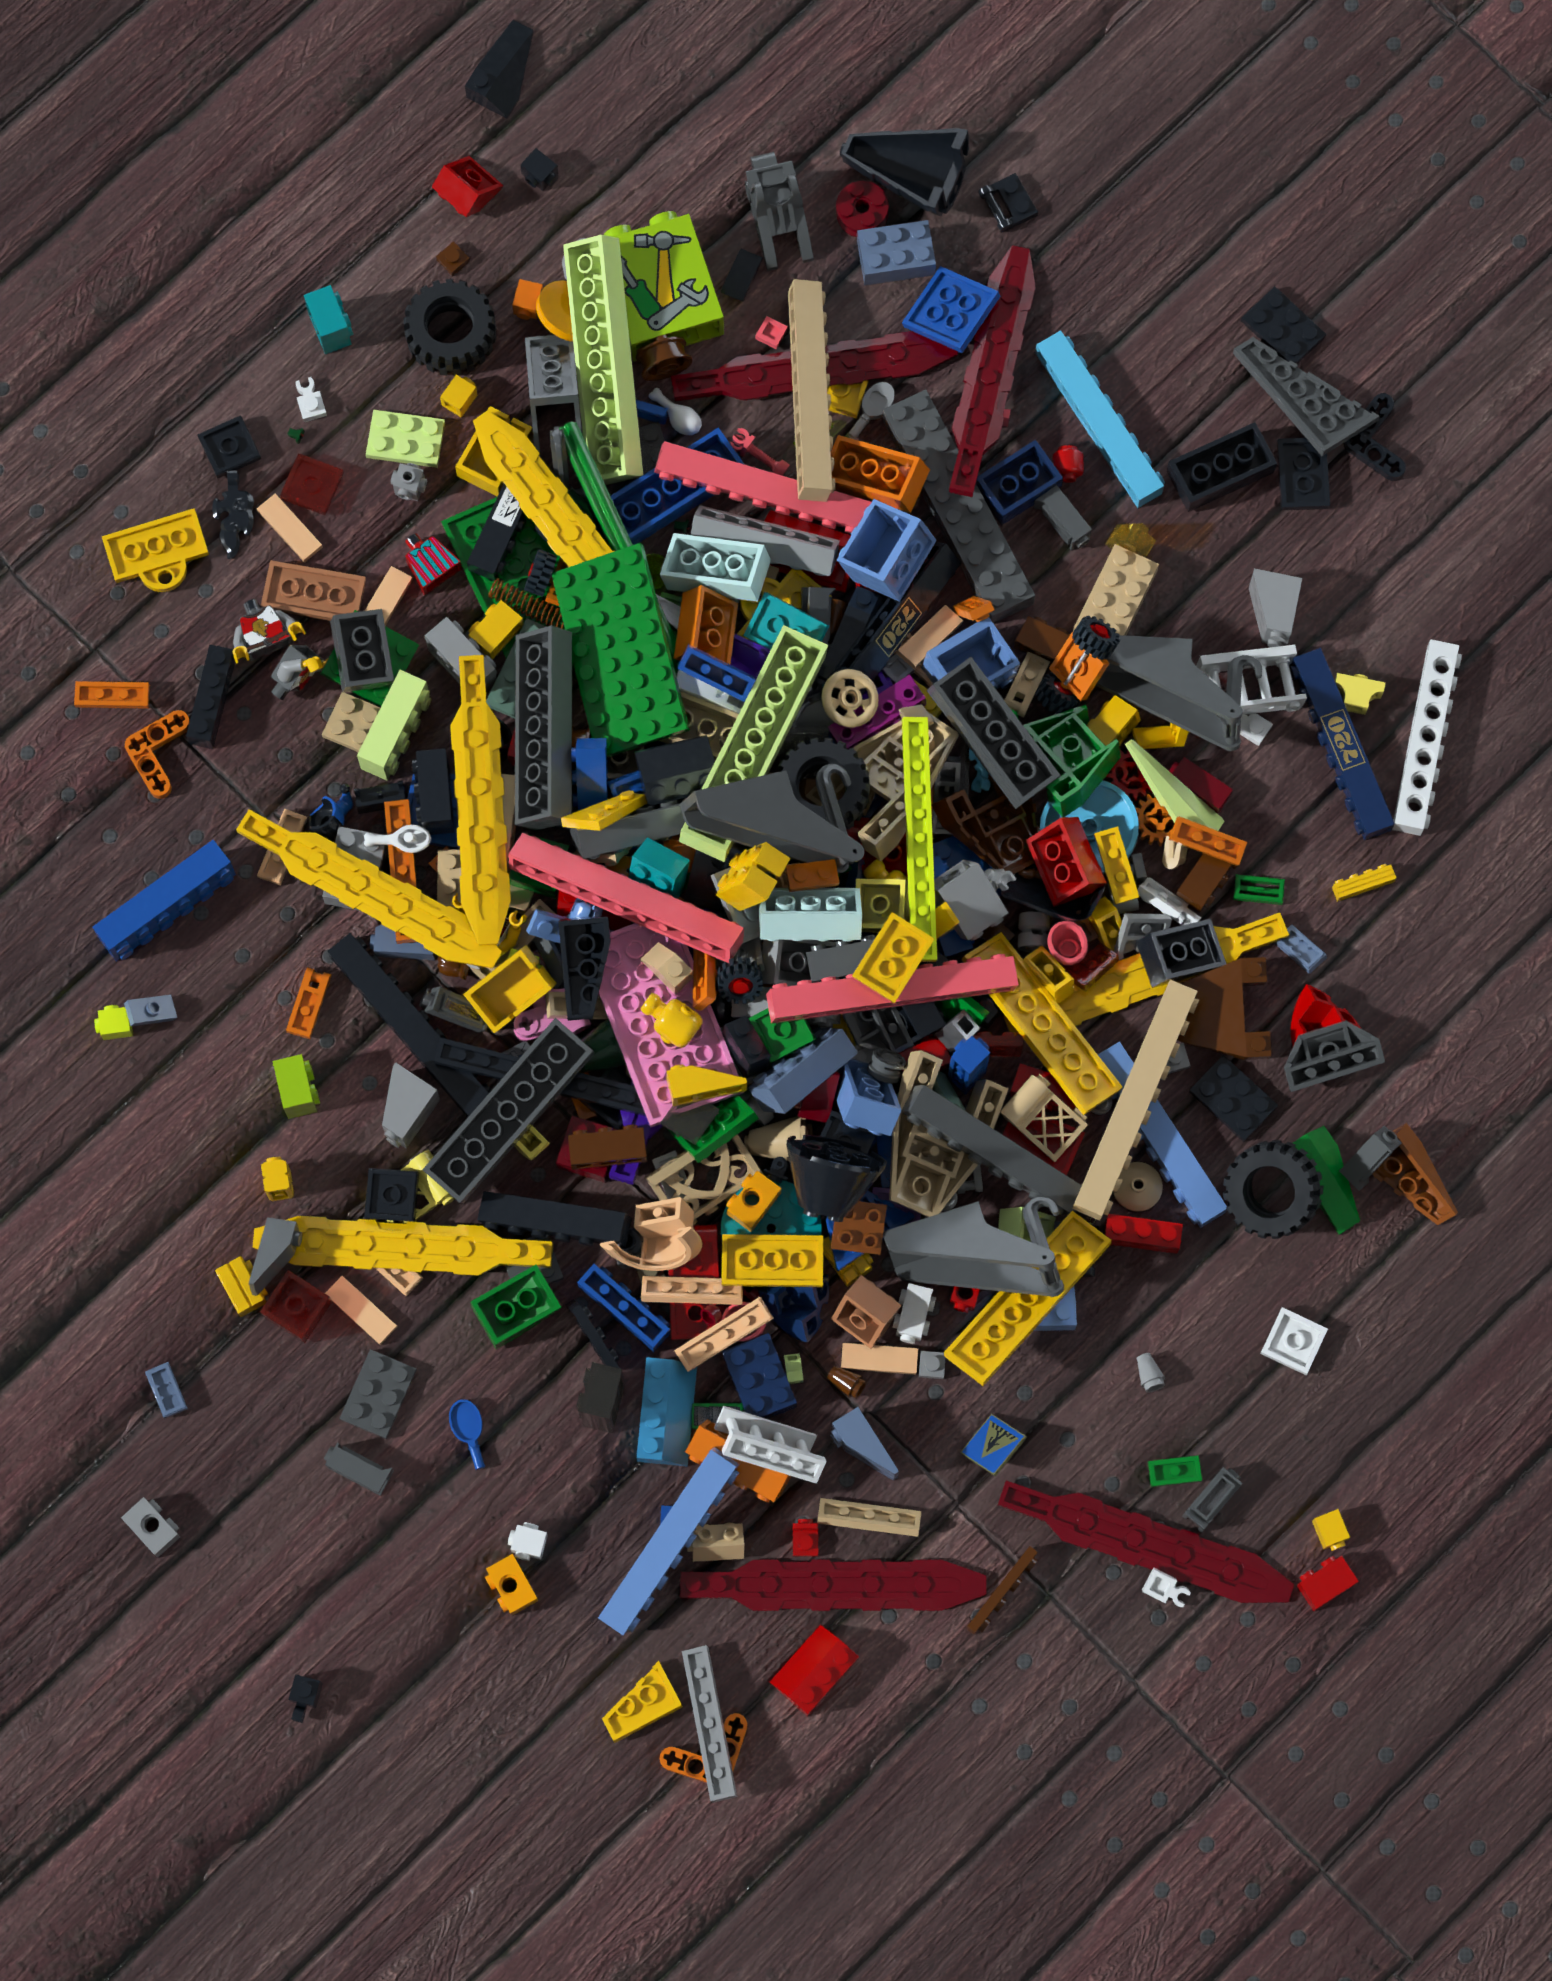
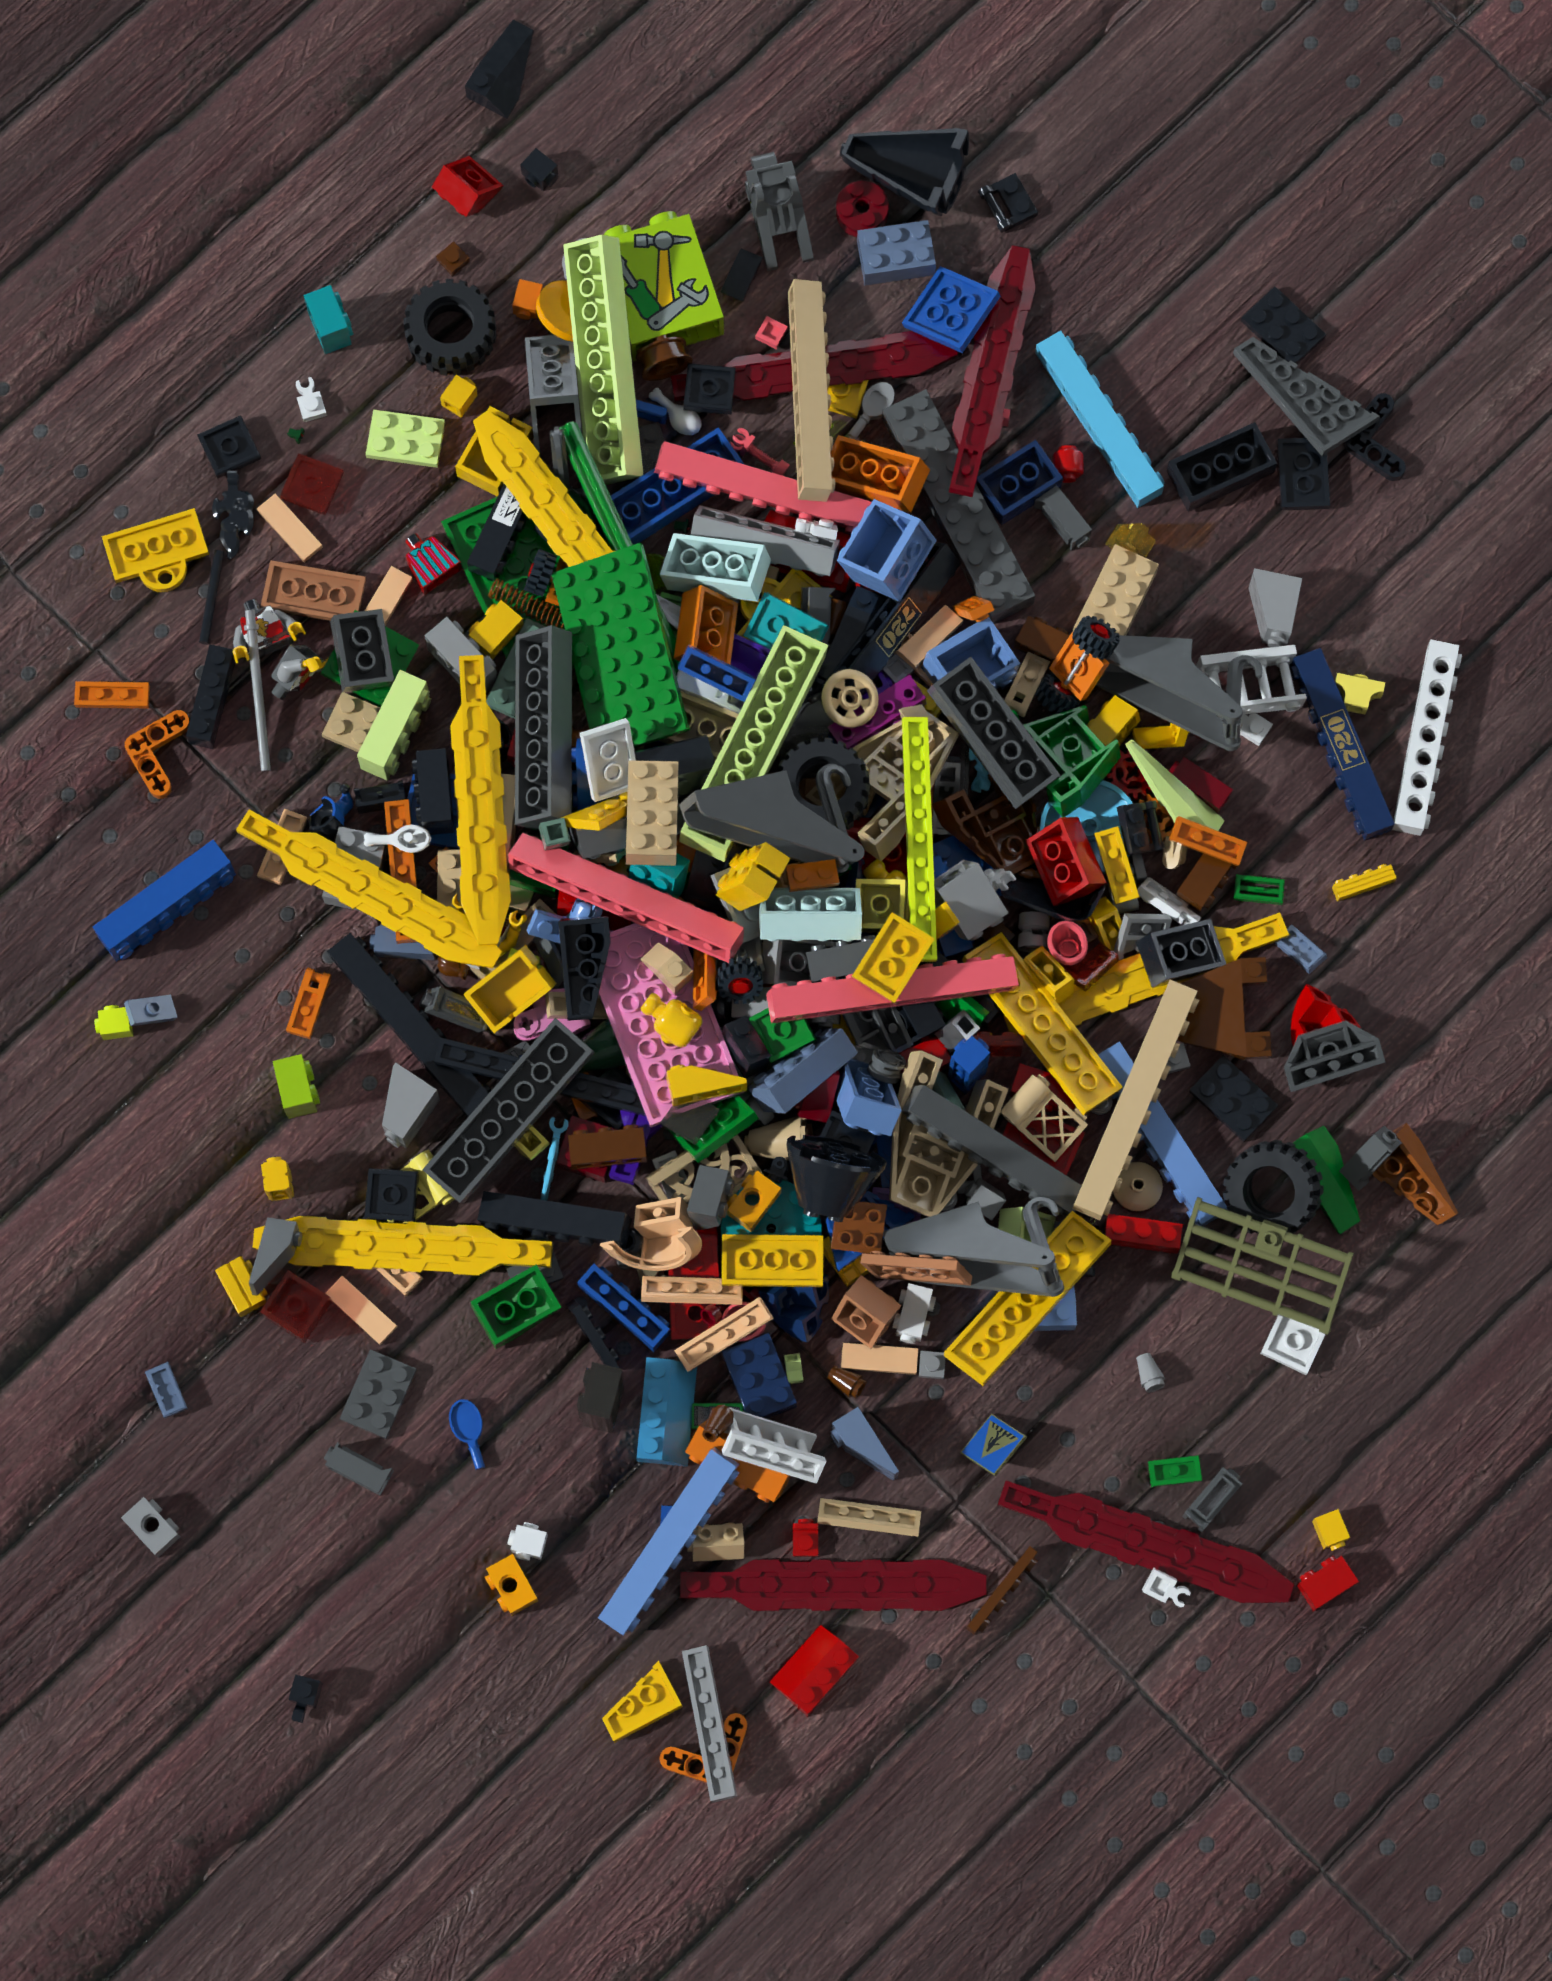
light grey brick [391,463,427,501] -> none
red brick [950,1286,980,1313] -> none
none -> black bar [199,550,224,645]
none -> light grey bar [244,610,271,771]
none -> sand green slope [539,818,570,851]
none -> medium azure piece [540,1117,568,1201]
none -> white plate [580,718,636,802]
none -> tan brick [626,760,678,866]
none -> black tile [683,363,736,415]
none -> dark grey slope [687,1165,735,1230]
none -> reddish brown cone [702,1405,734,1442]
none -> white plate [795,518,838,540]
none -> nougat plate [860,1251,972,1286]
none -> light grey brick [965,1178,1006,1220]
none -> black plate [1116,801,1166,855]
none -> olive door [1171,1197,1354,1335]

